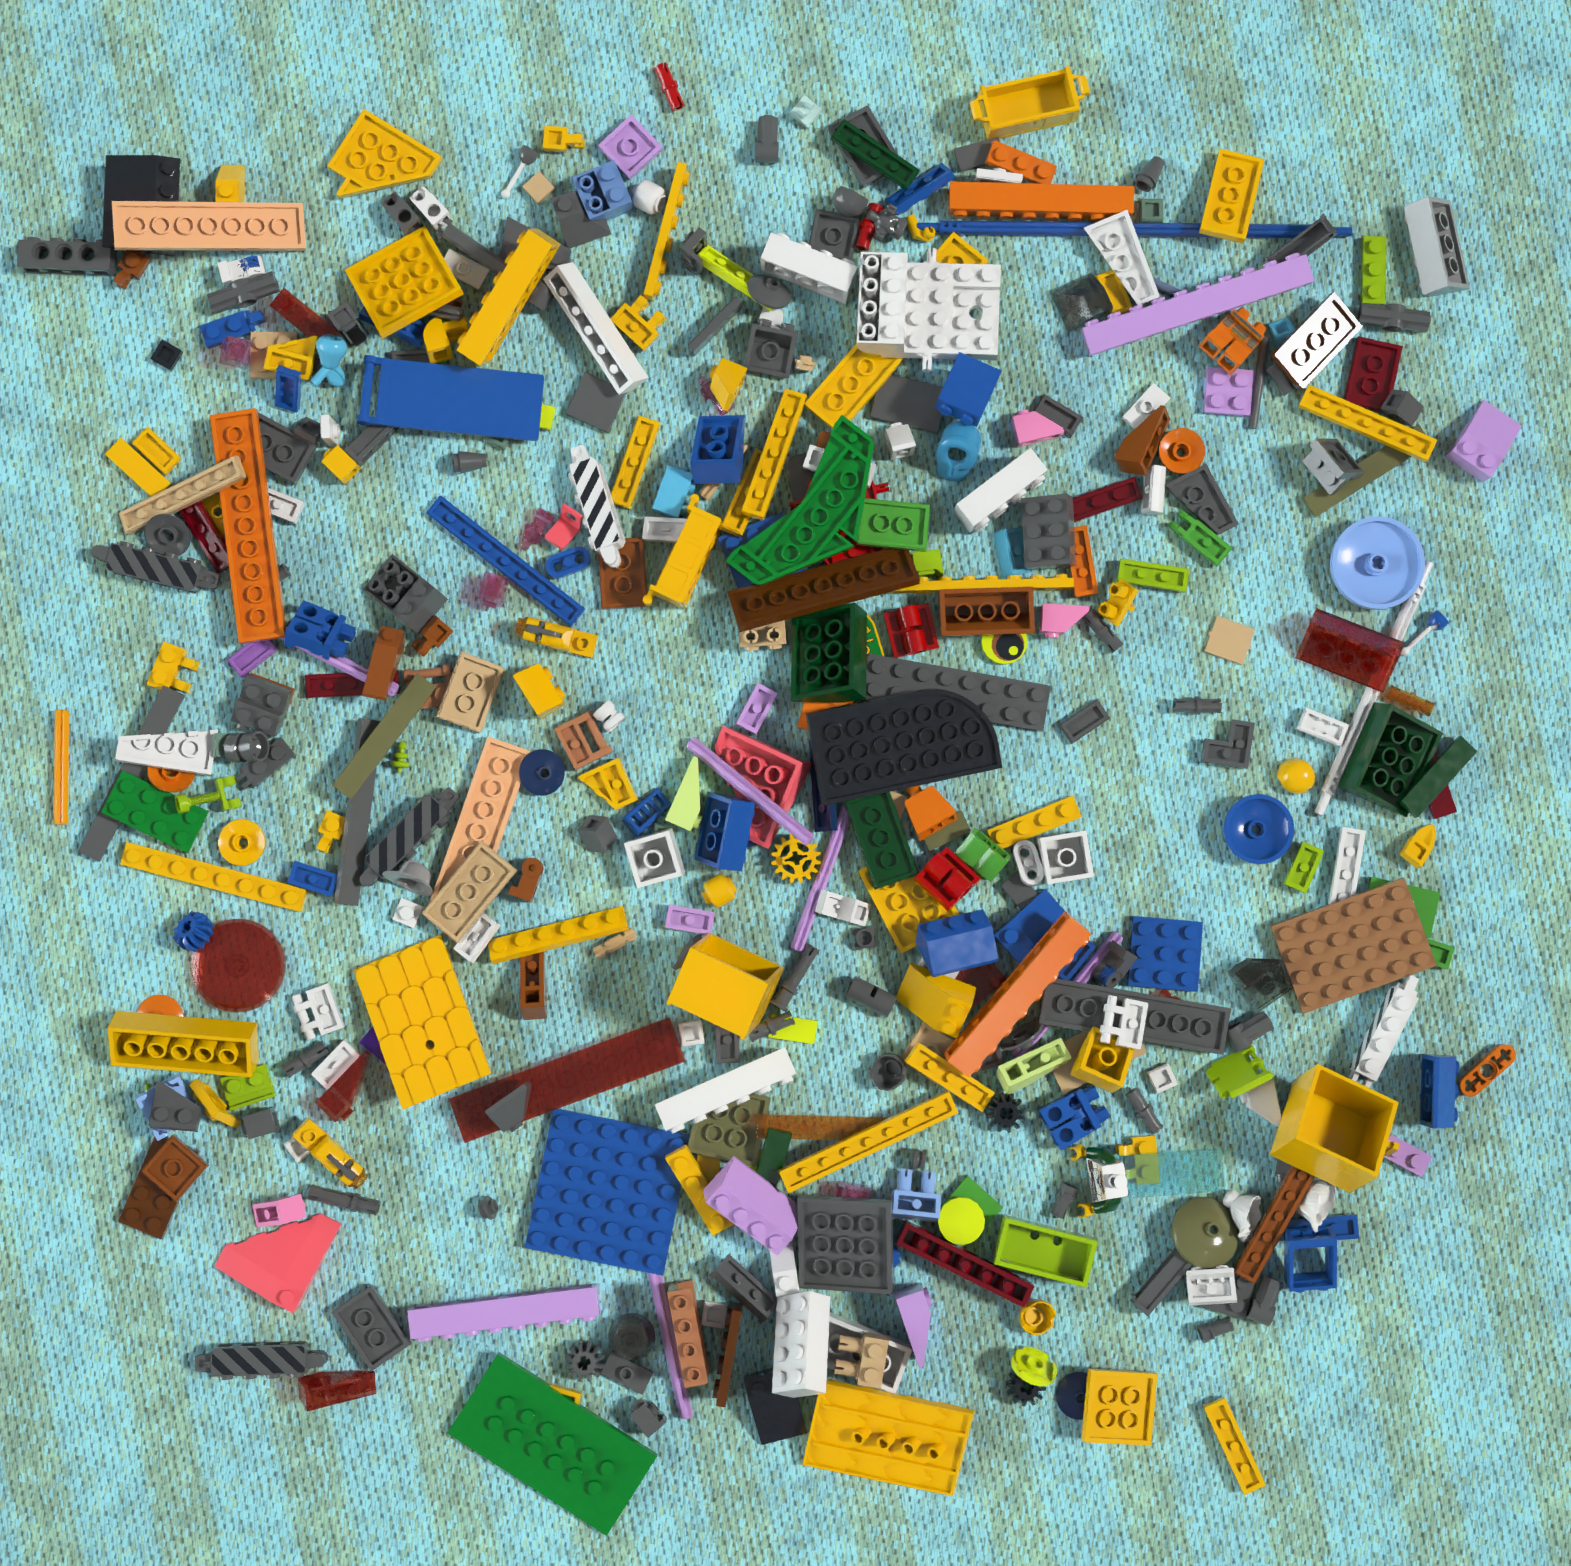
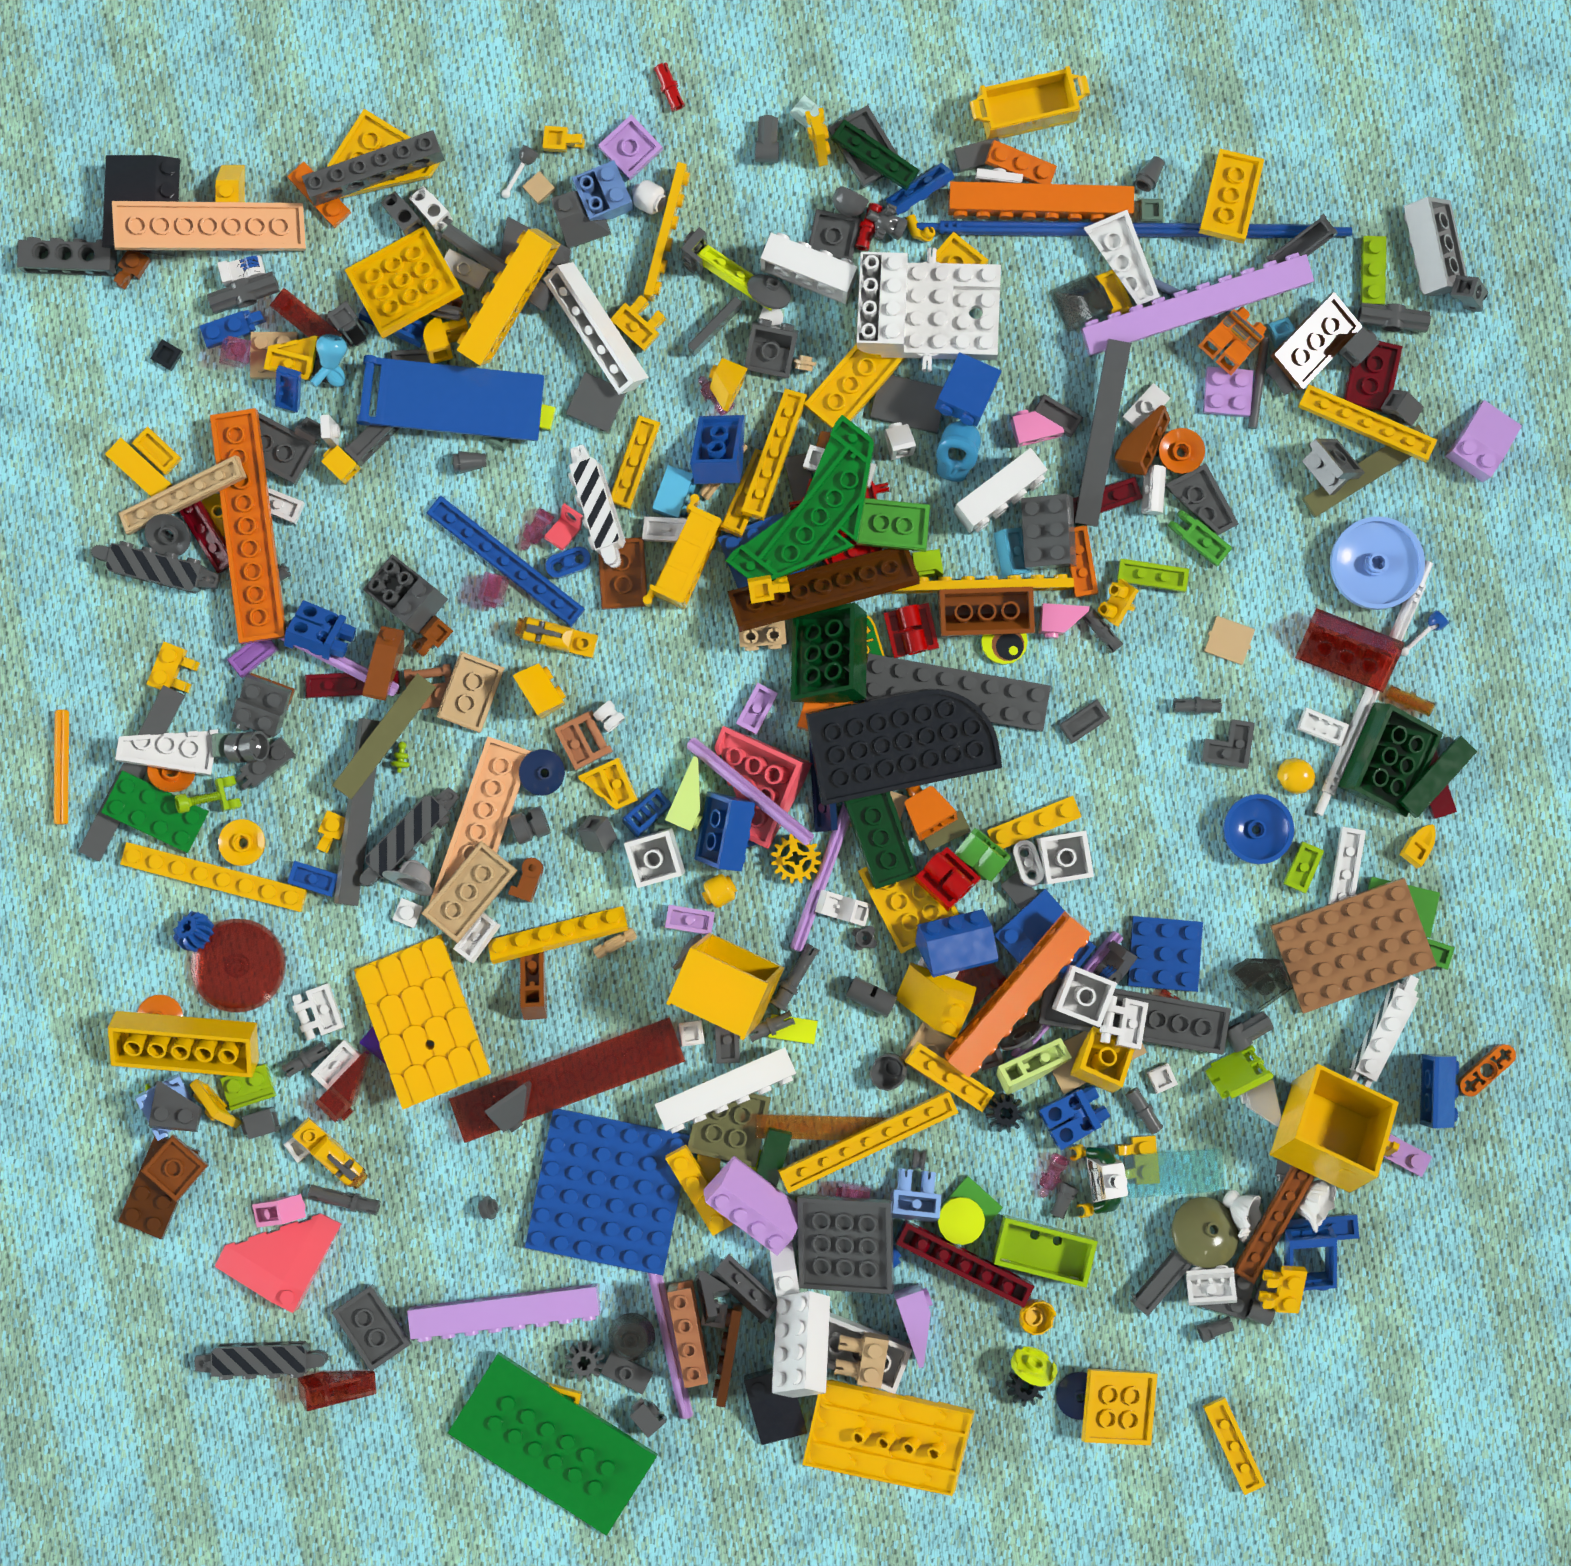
none -> orange plate [287,161,351,228]
none -> dark grey brick [302,130,445,206]
none -> dark grey wheel [510,806,551,845]
none -> dark grey slope [695,1270,731,1324]
none -> yellow plate [747,575,790,604]
none -> yellow plate [805,107,831,167]
none -> clear pink piece [1039,1153,1070,1198]
none -> white brick [1052,965,1117,1027]
none -> dark grey tile [1074,339,1131,527]
none -> yellow plate [1258,1265,1307,1314]
none -> dark grey brick [1338,327,1380,368]
none -> dark grey leg [1450,275,1488,312]

